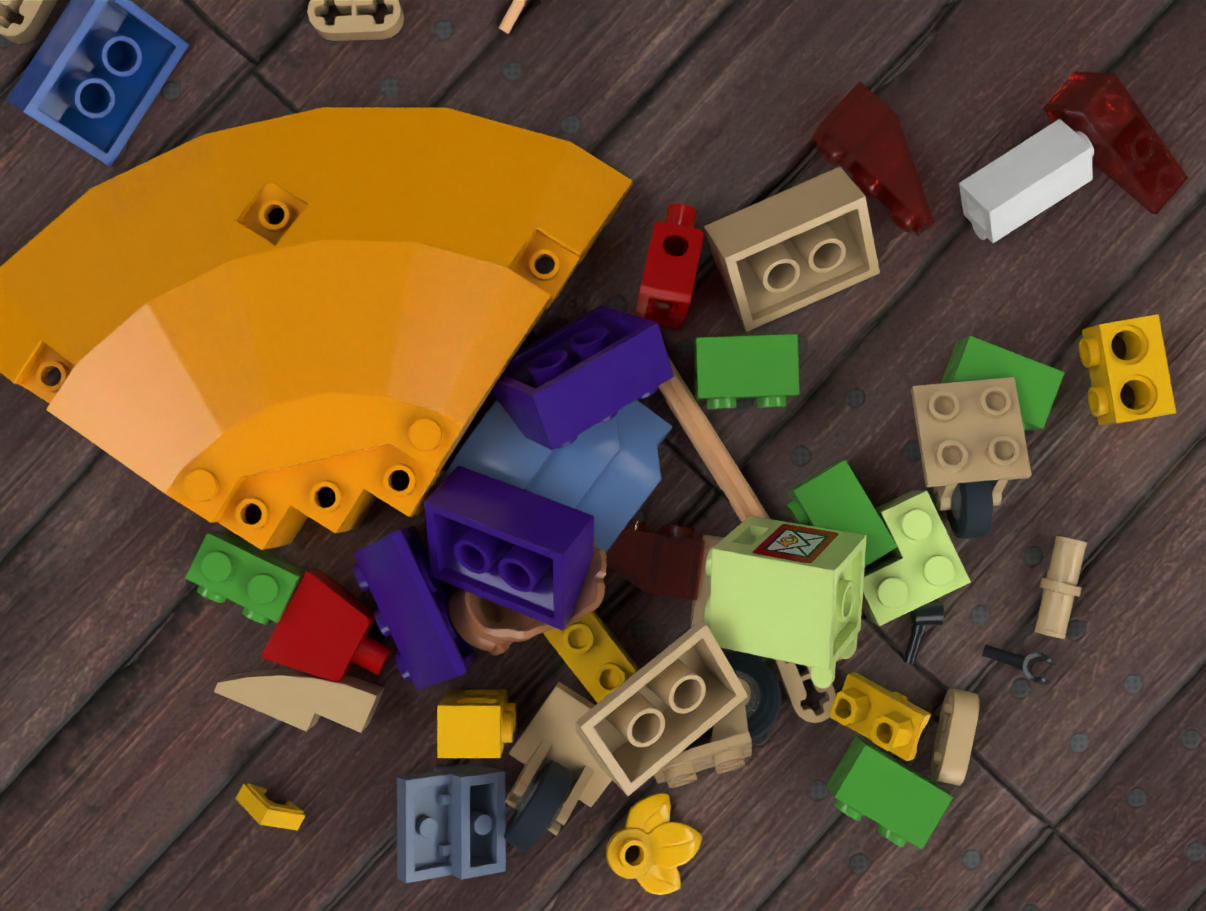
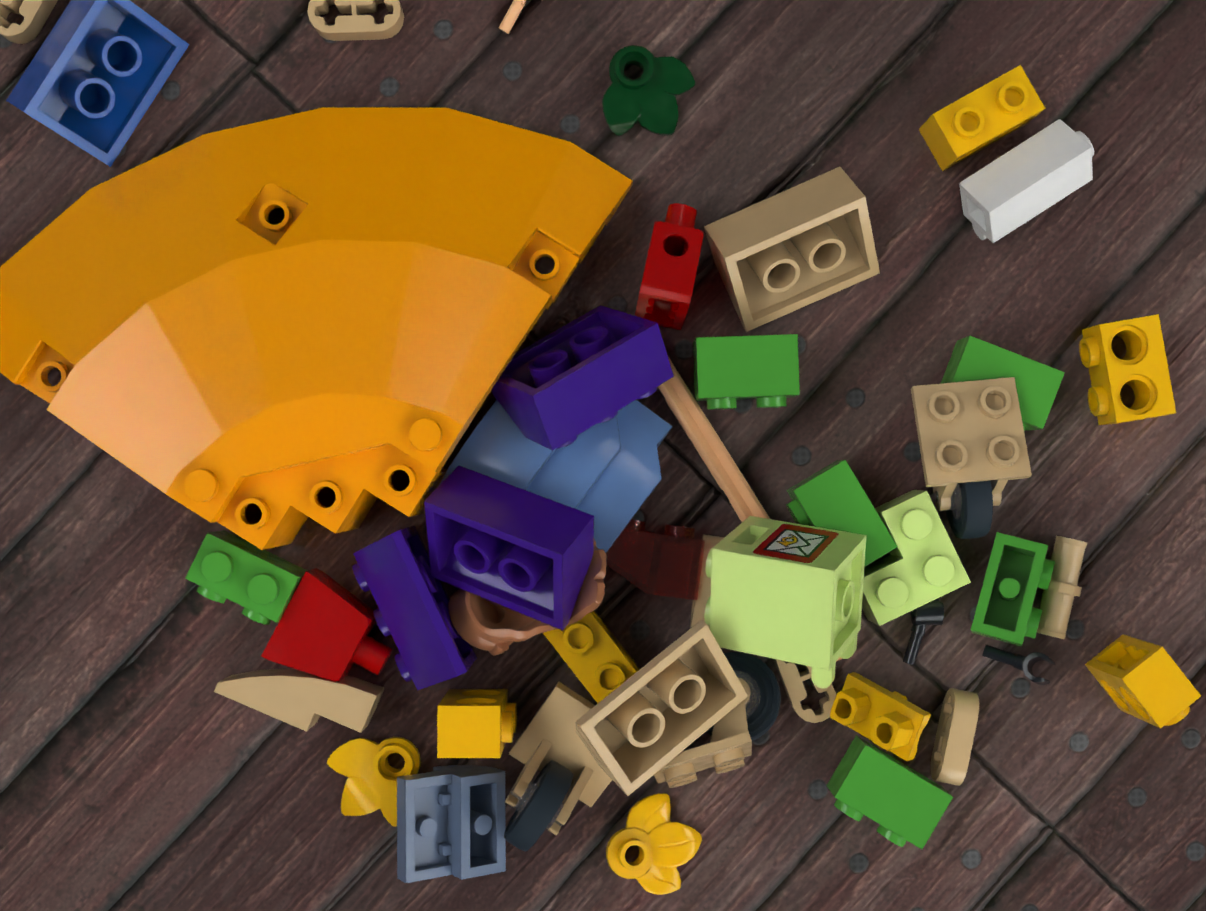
yellow tile [235,783,306,831] -> none
clear red slope [811,81,935,236] -> none
clear red slope [1043,71,1188,215] -> none
none -> yellow plate [327,737,421,827]
none -> dark green plate [602,45,696,137]
none -> yellow brick [919,65,1046,171]
none -> bright green brick [971,532,1055,647]
none -> yellow brick [1085,634,1201,729]

